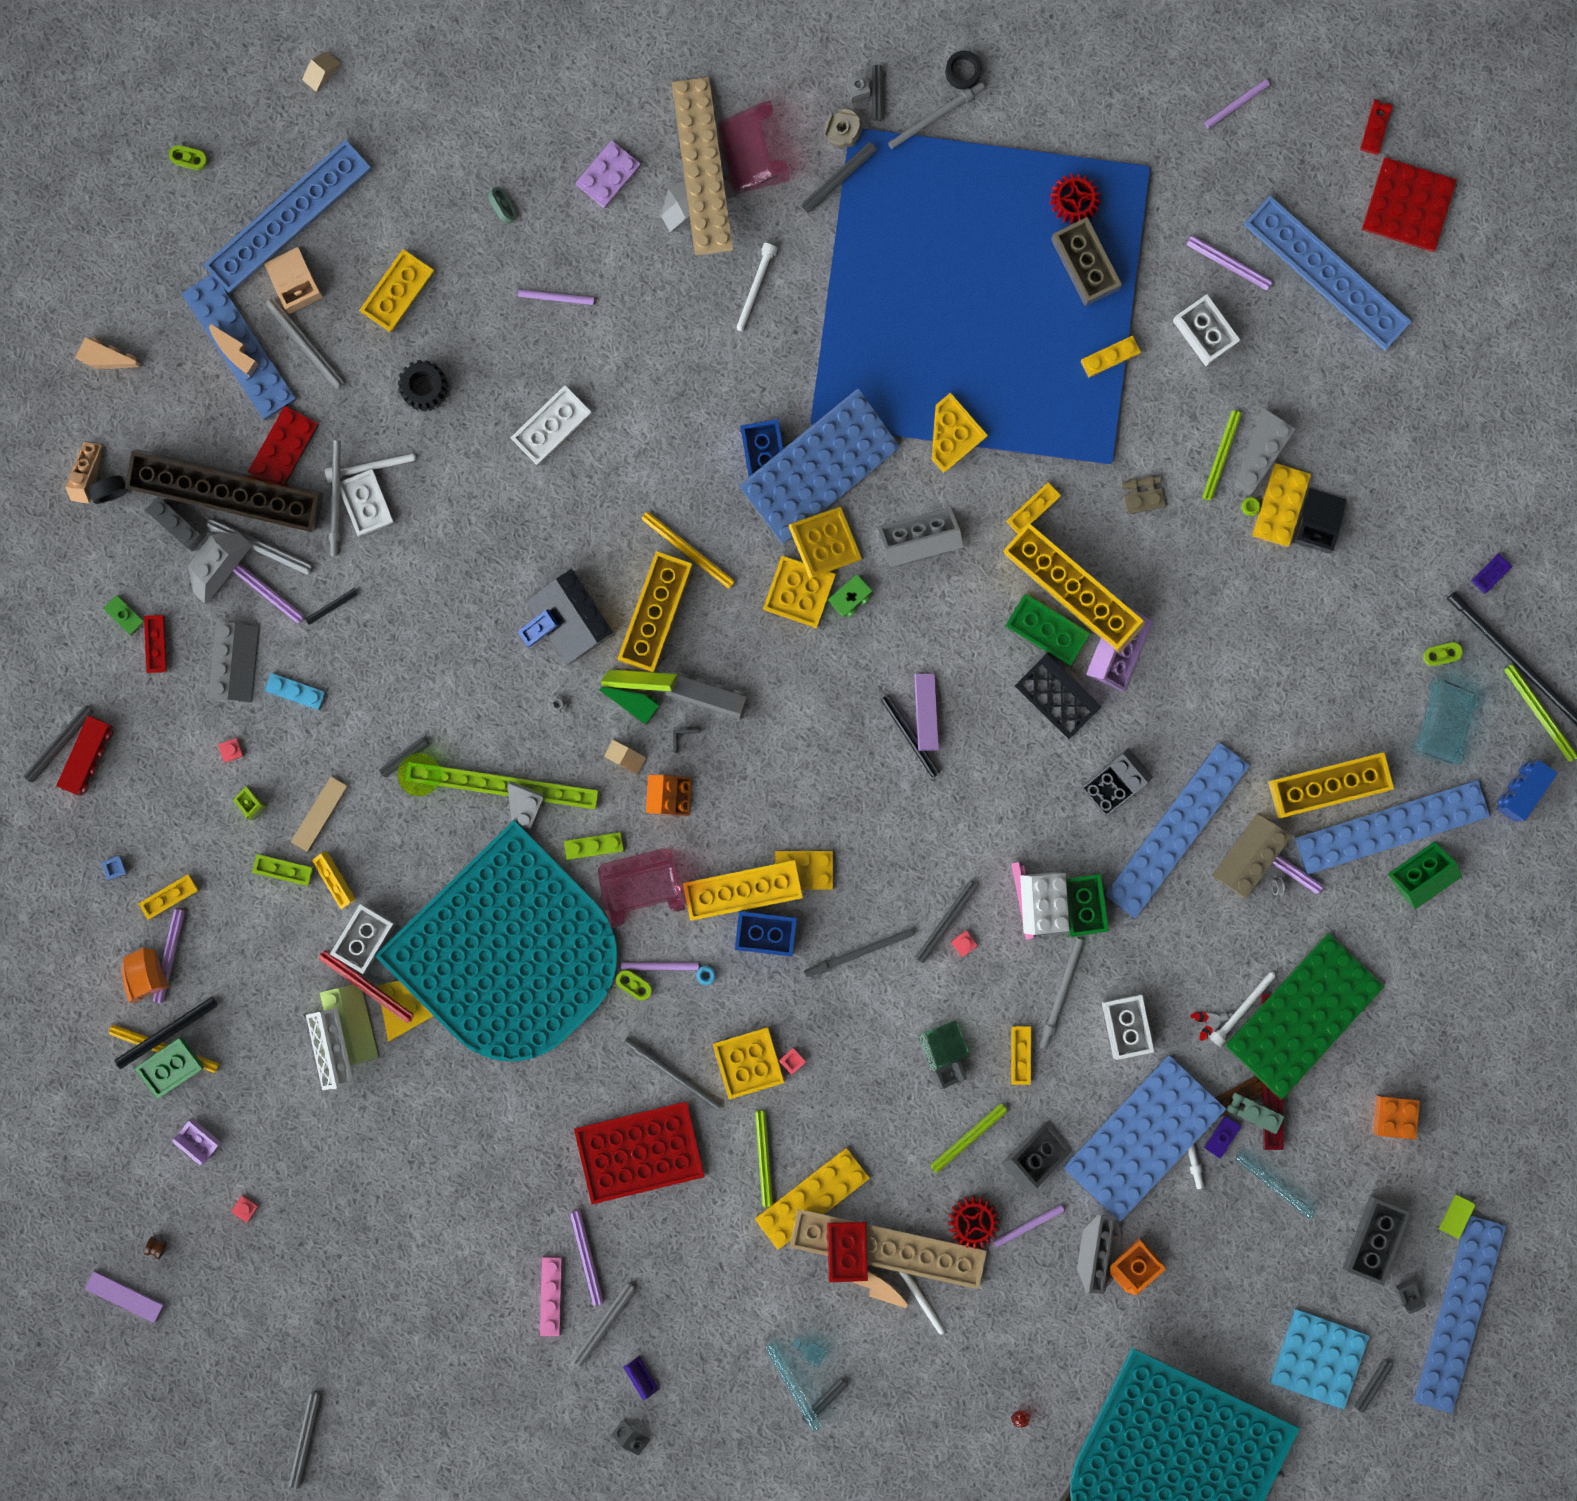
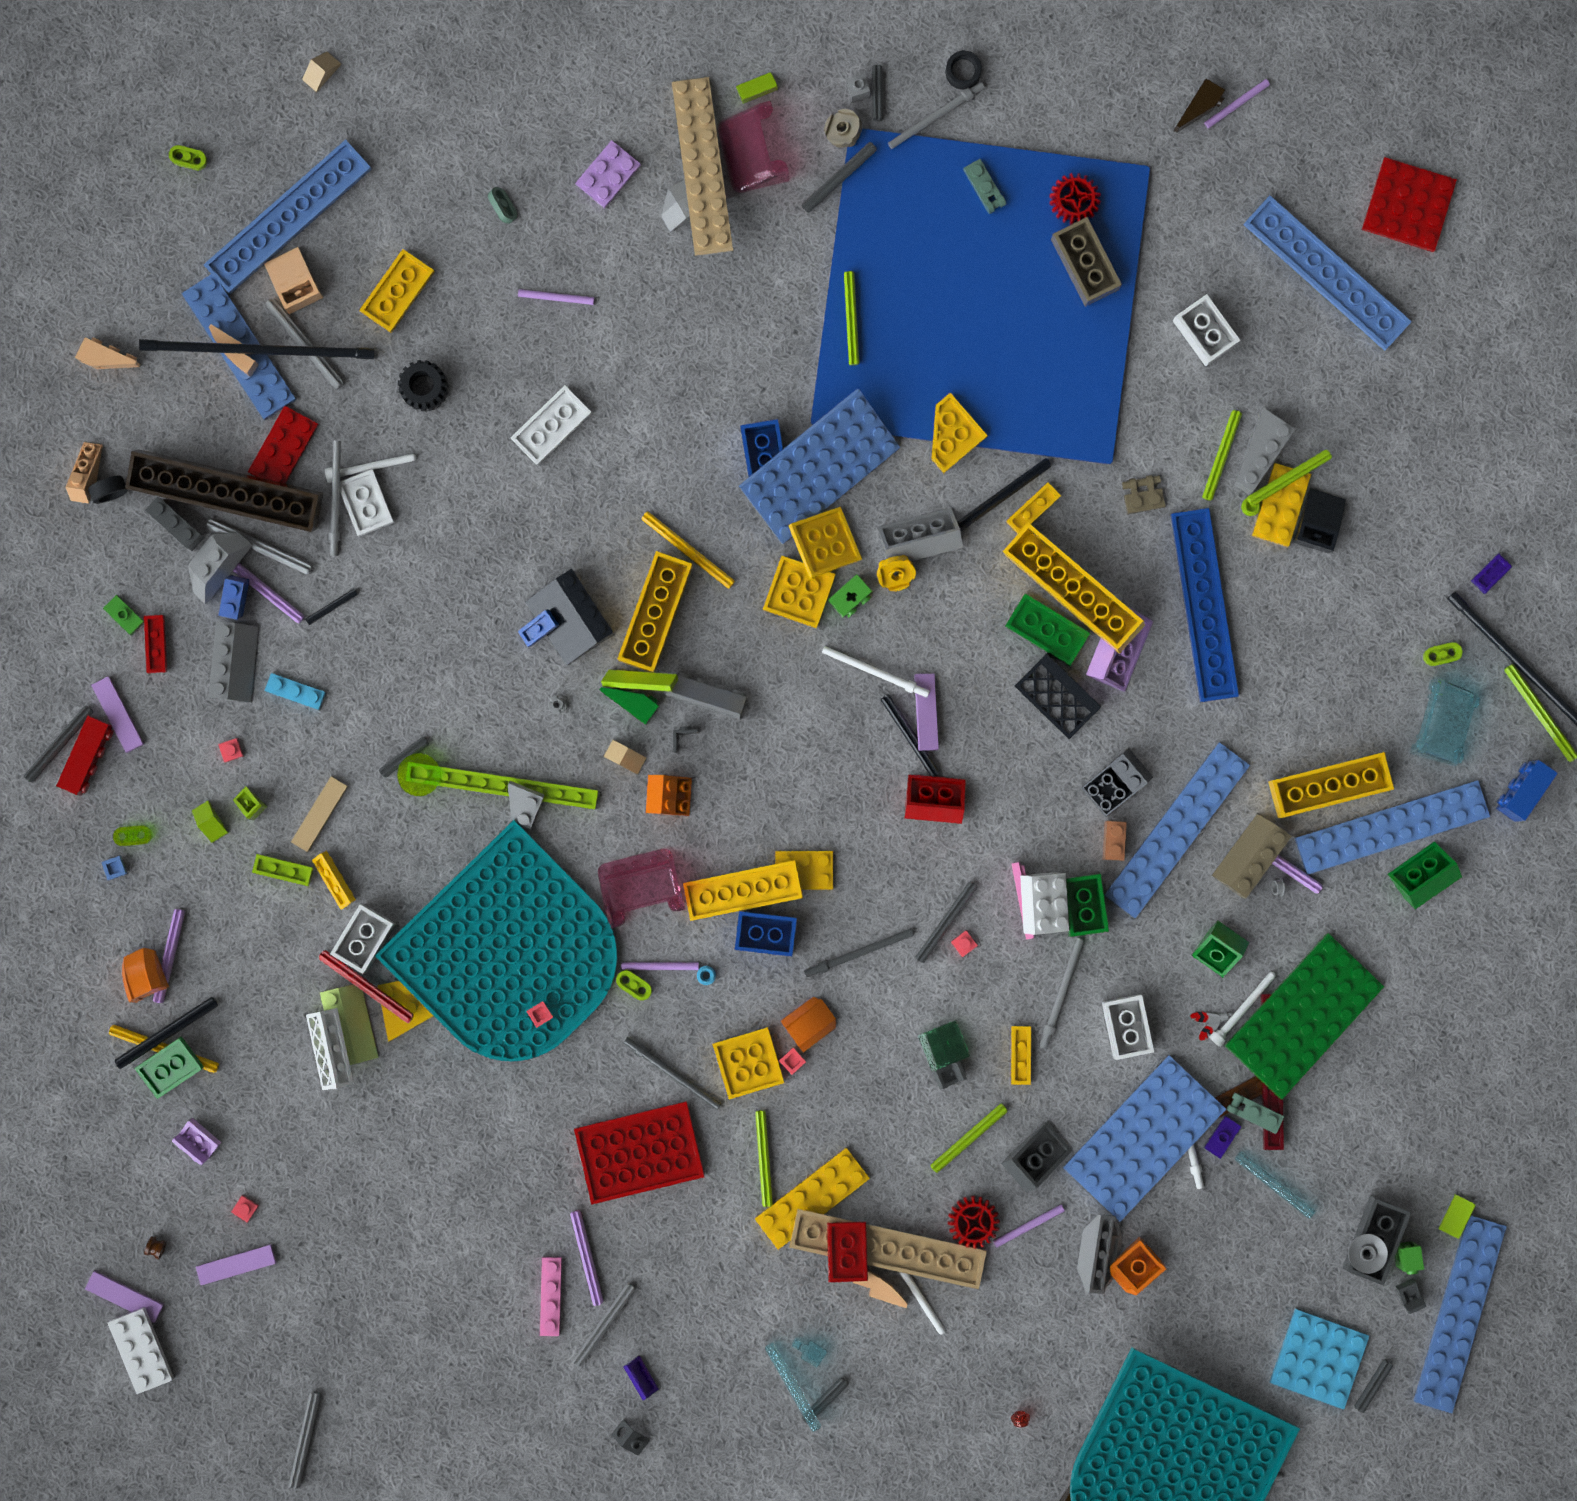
yellow plate [138,874,199,920] -> none
lime plate [564,832,624,860] -> none
white piece [737,243,778,331] -> none
yellow plate [1081,335,1141,378] -> none
lavender axle [1187,235,1272,290] -> none
red plate [1360,99,1393,155] -> none
orange brick [1373,1095,1420,1140] -> none
none -> lavender tile [91,676,144,753]
none -> white plate [108,1307,174,1394]
none -> clear neon green plate [113,825,153,846]
none -> black piece [139,339,374,359]
none -> lime slope [192,800,228,843]
none -> lavender tile [196,1244,277,1285]
none -> blue brick [219,575,250,620]
none -> coral plate [526,1001,553,1028]
none -> lime slope [736,72,778,104]
none -> orange slope [780,997,836,1052]
none -> white bar [822,646,930,698]
none -> lime axle [844,271,859,366]
none -> yellow plate [877,555,916,591]
none -> red slope [904,774,966,824]
none -> black axle [957,458,1051,531]
none -> sand green plate [963,159,1006,214]
none -> nougat brick [1102,821,1127,861]
none -> blue plate [1170,508,1239,703]
none -> dark brown slope [1174,78,1225,133]
none -> green slope [1191,921,1250,978]
none -> lime axle [1247,449,1332,506]
none -> light grey dish [1348,1234,1388,1274]
none -> bright green brick [1395,1241,1424,1274]

